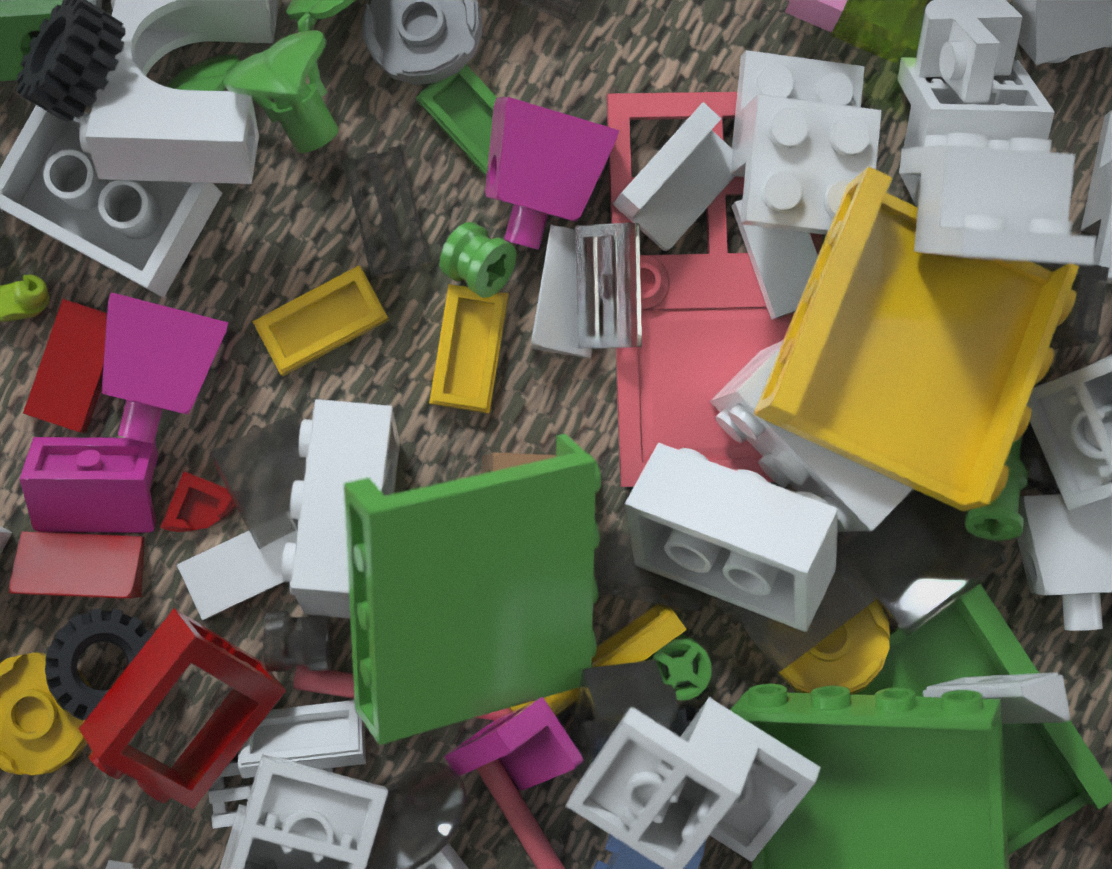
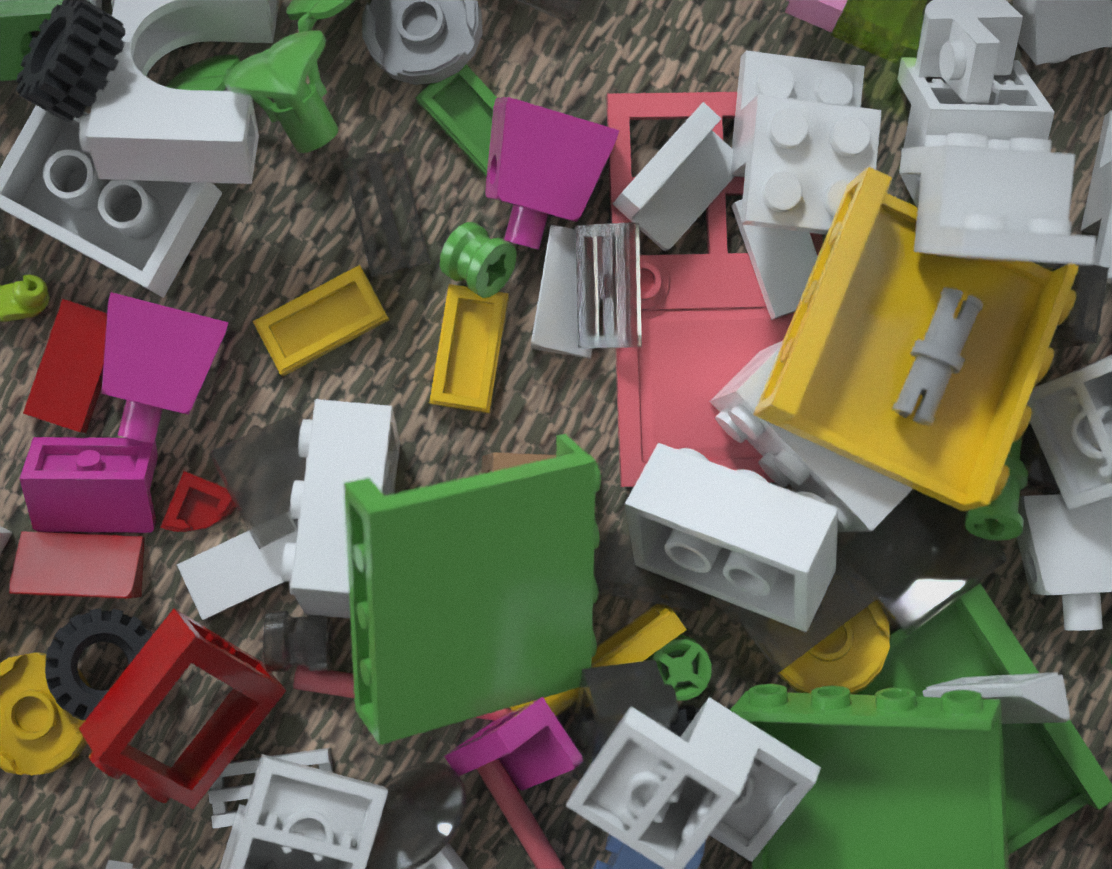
white tile [238,700,366,778] -> none
none -> light grey pin [892,288,983,426]

